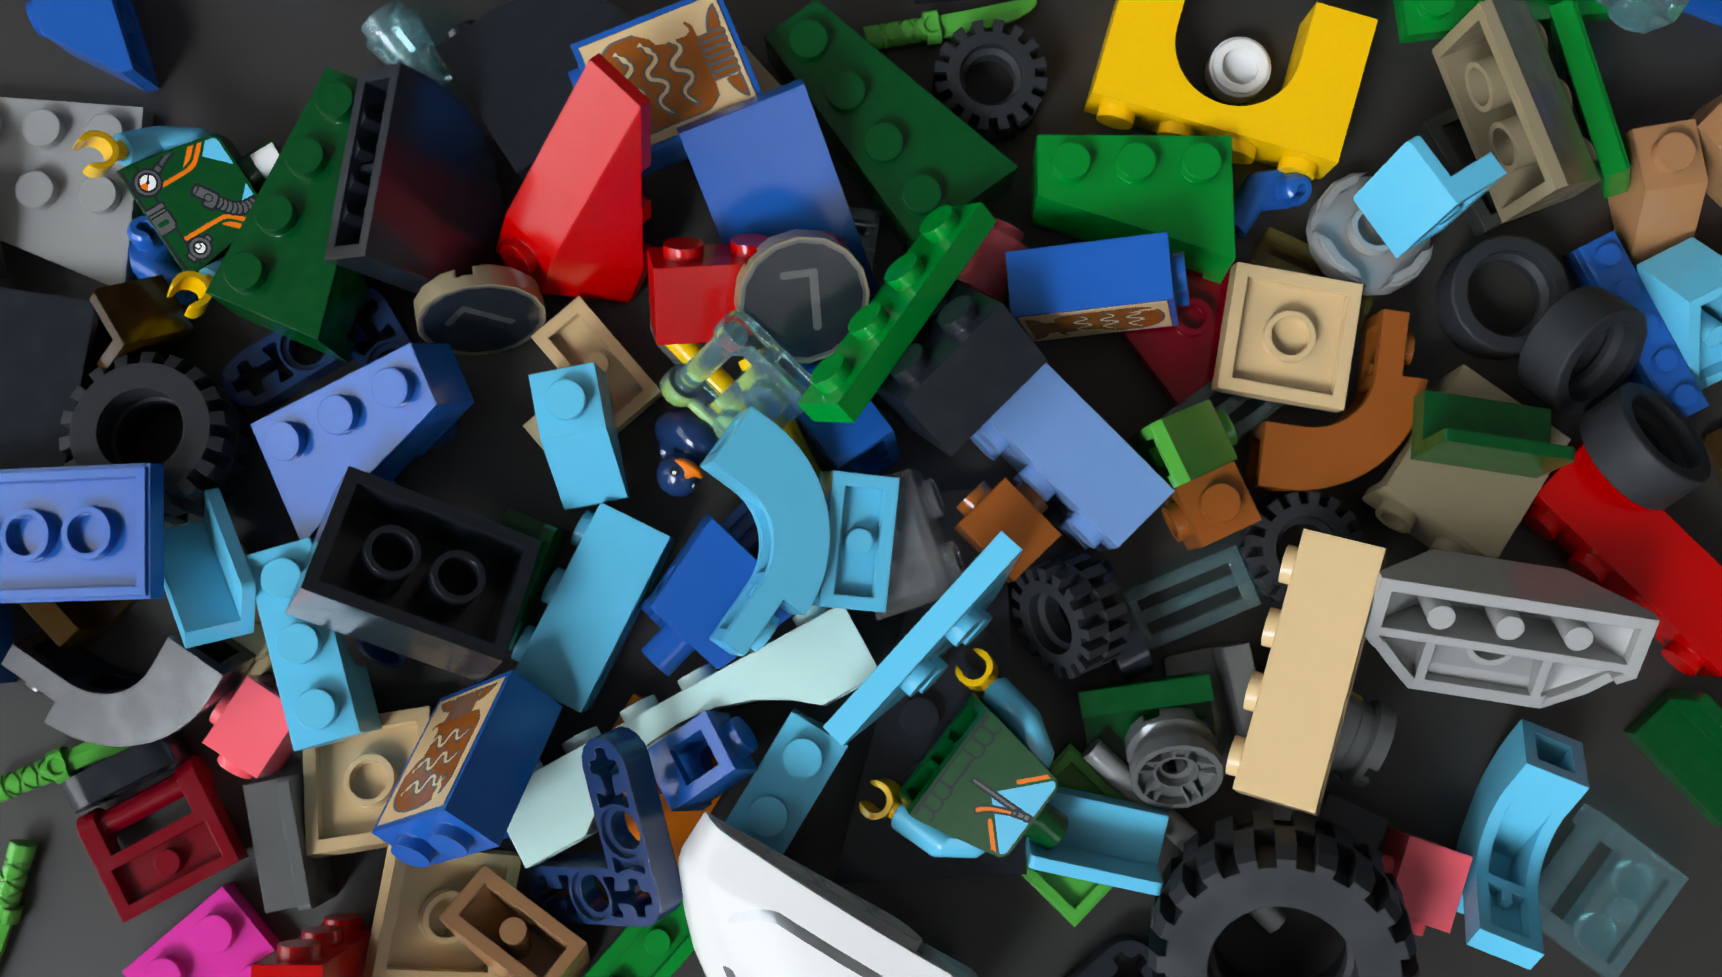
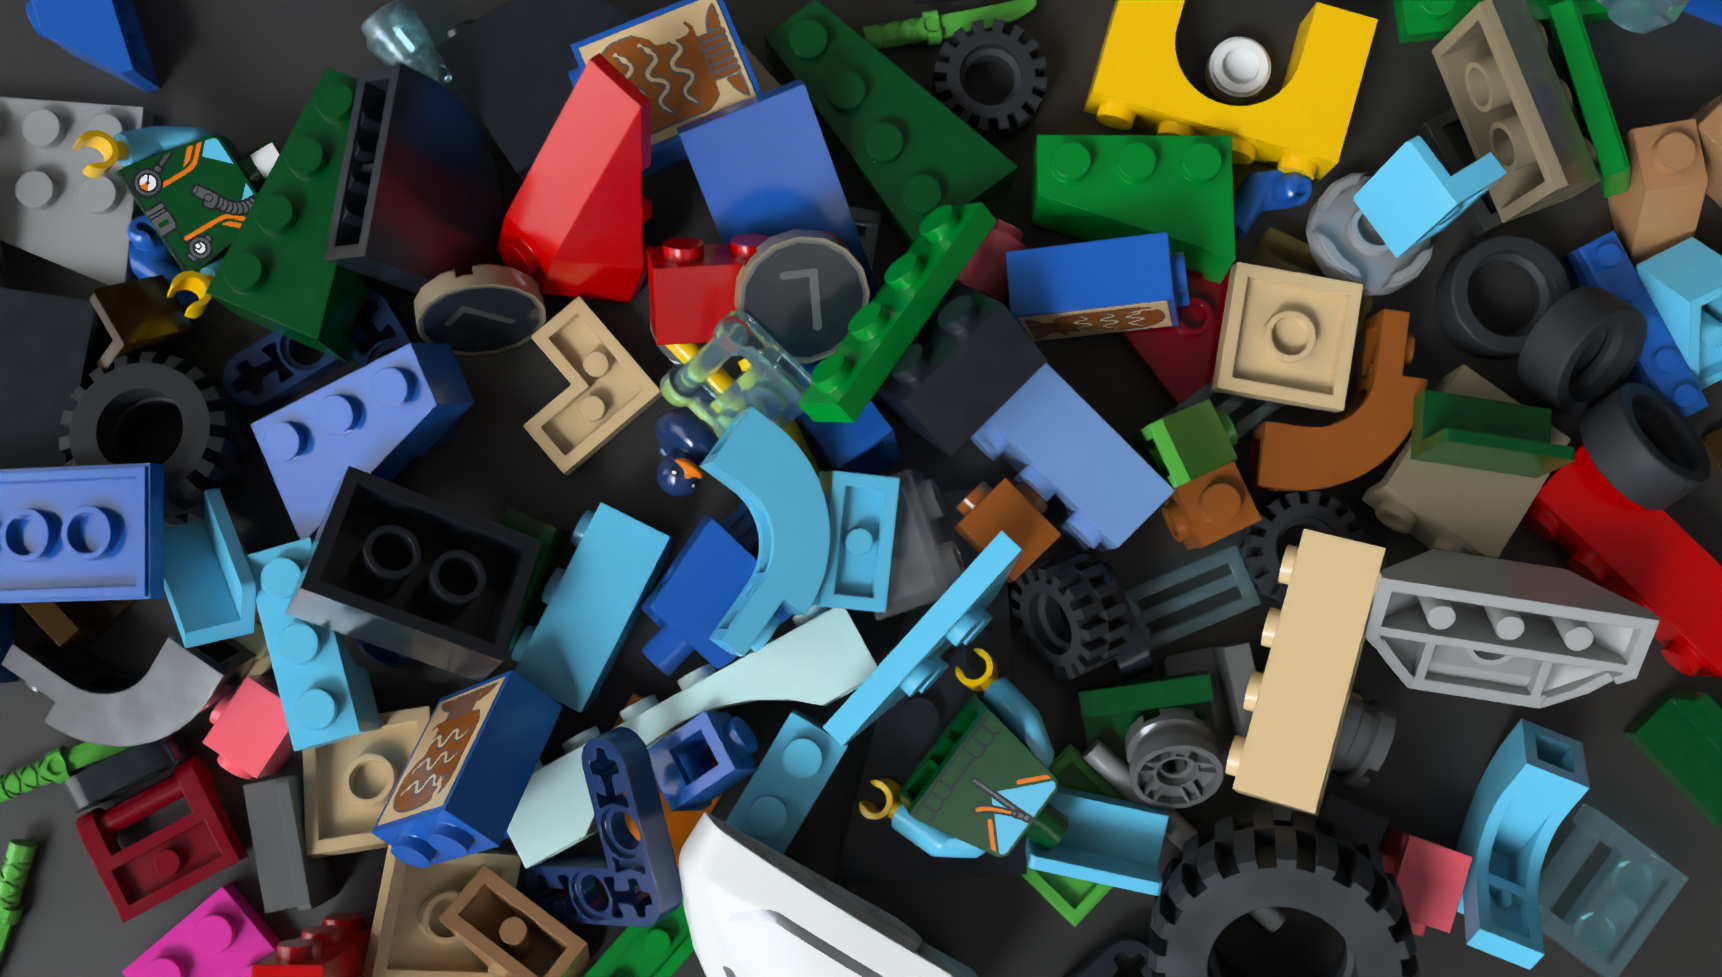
medium azure slope [528,362,629,510] -> none

